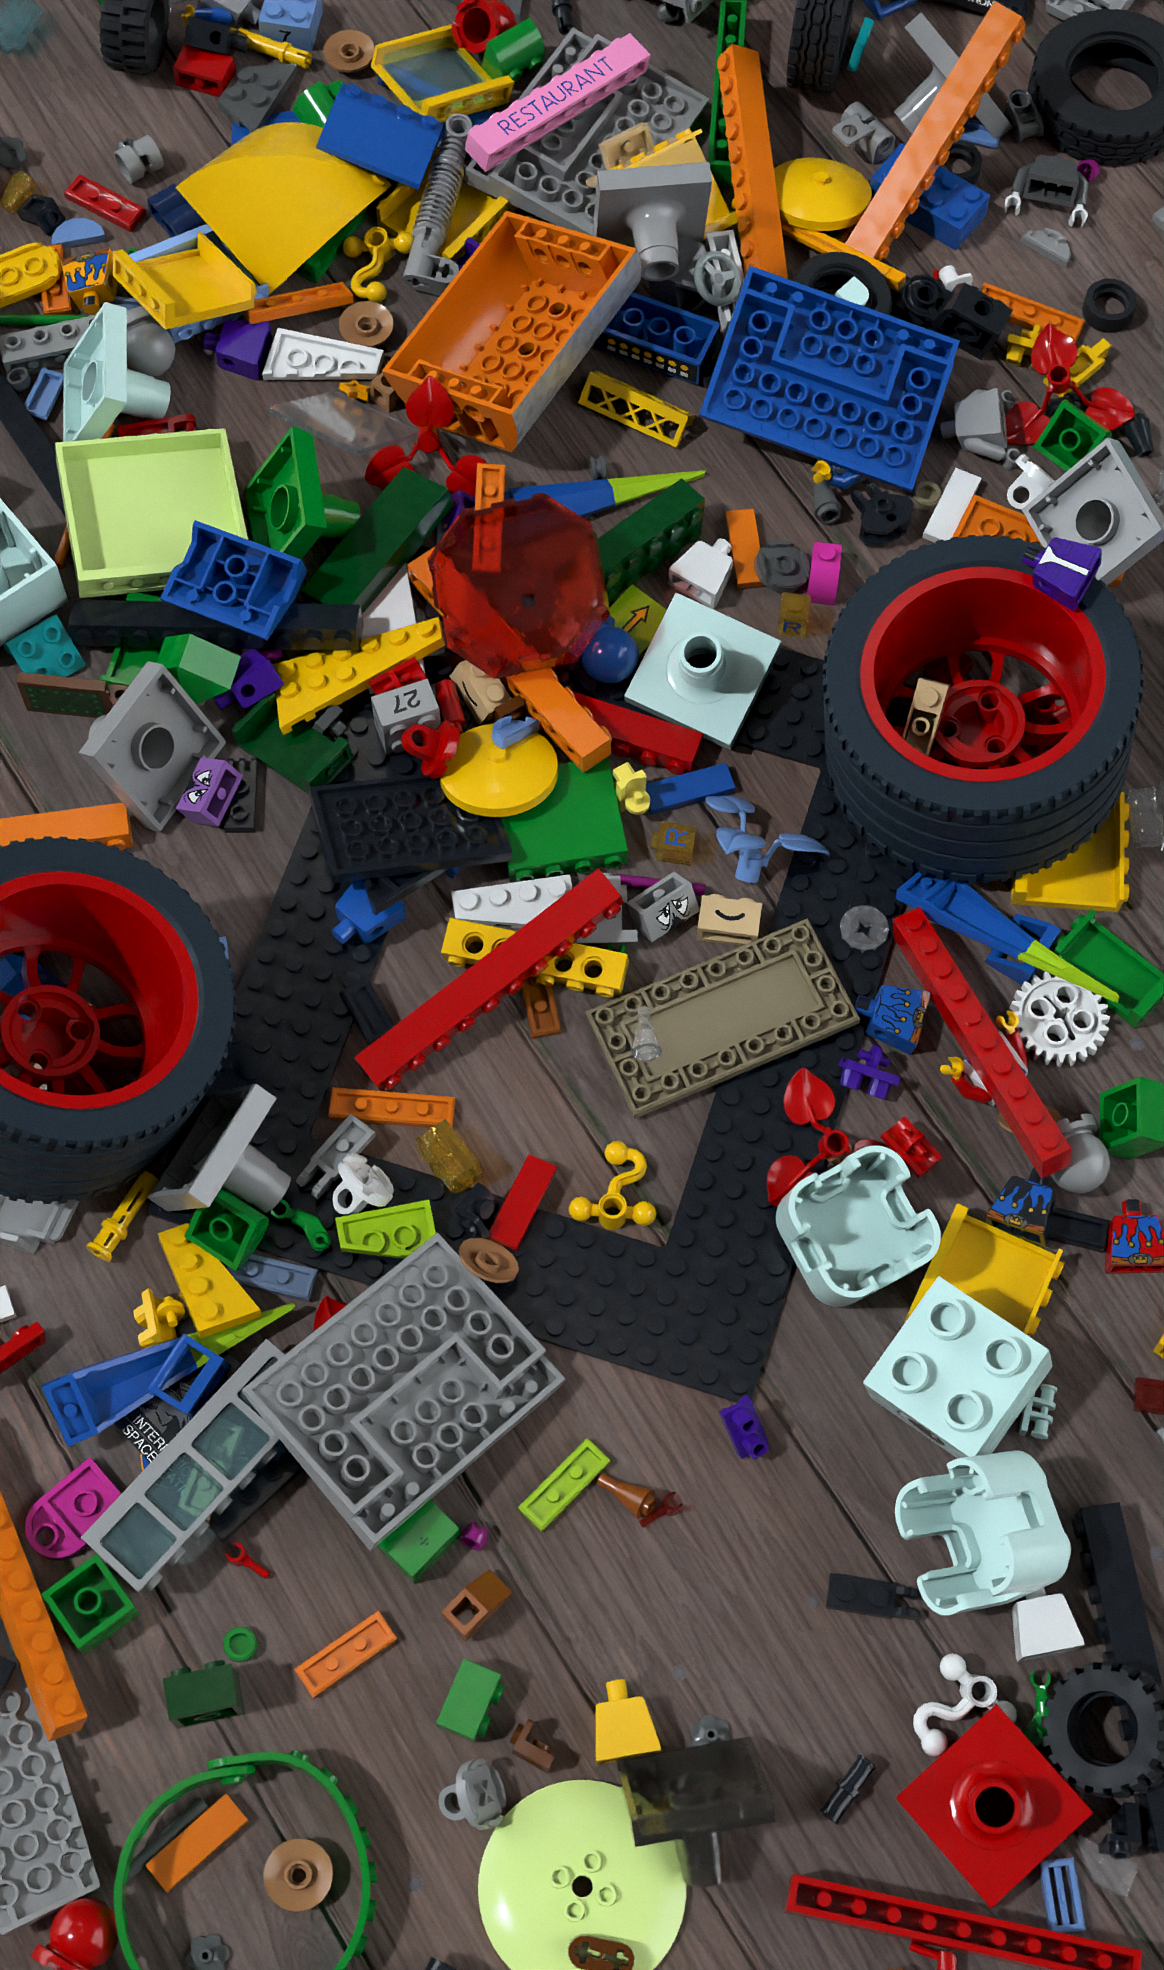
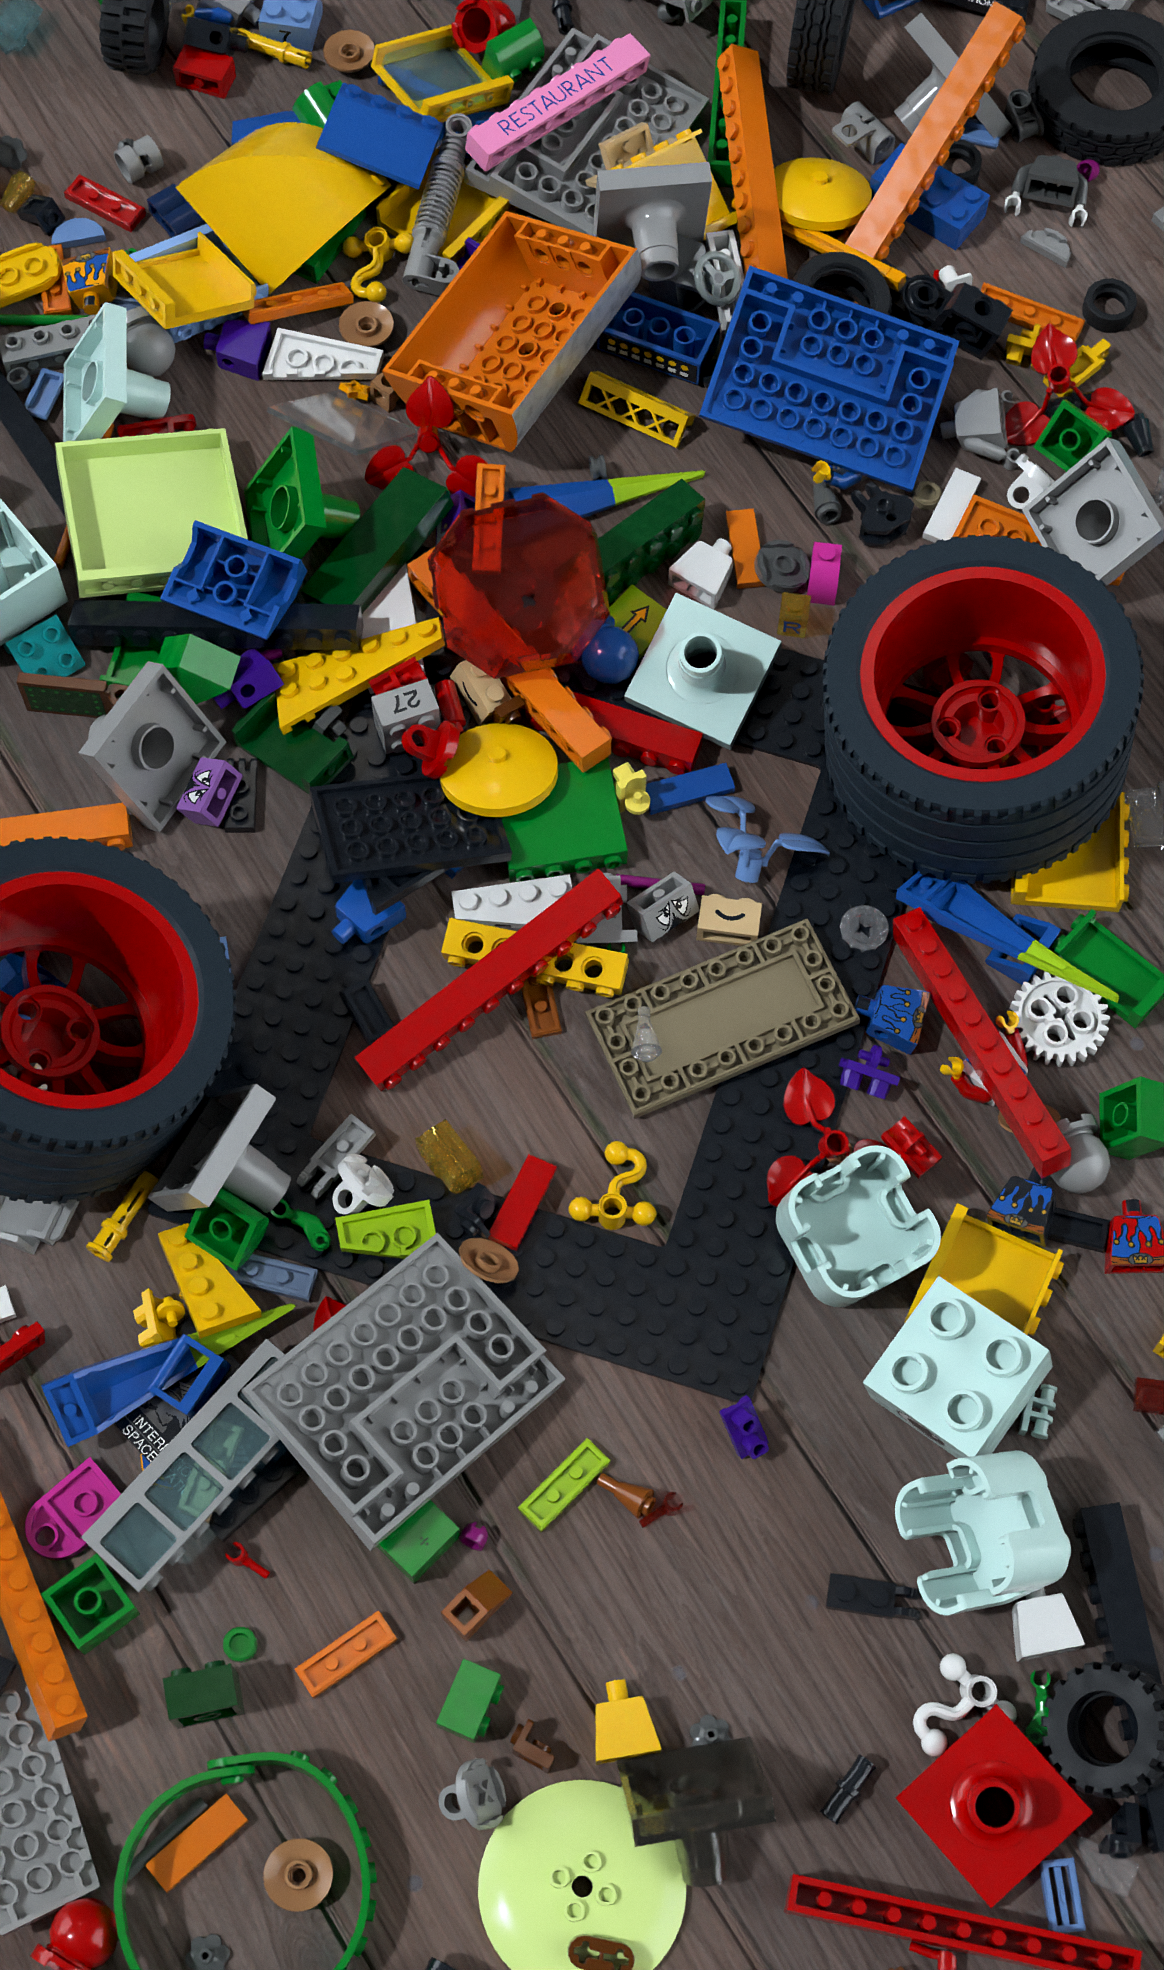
dark grey wing [218,63,298,133] -> none
orange tile [328,1087,455,1130] -> none
medium blue tile [491,716,540,749] -> none
clear yellow brick [651,821,696,866] -> none
light aqua tile [835,276,869,306] -> none
teal tile [847,17,874,72] -> none
tan slope [902,677,951,757] -> none
dark purple torso [1022,537,1102,612] -> none

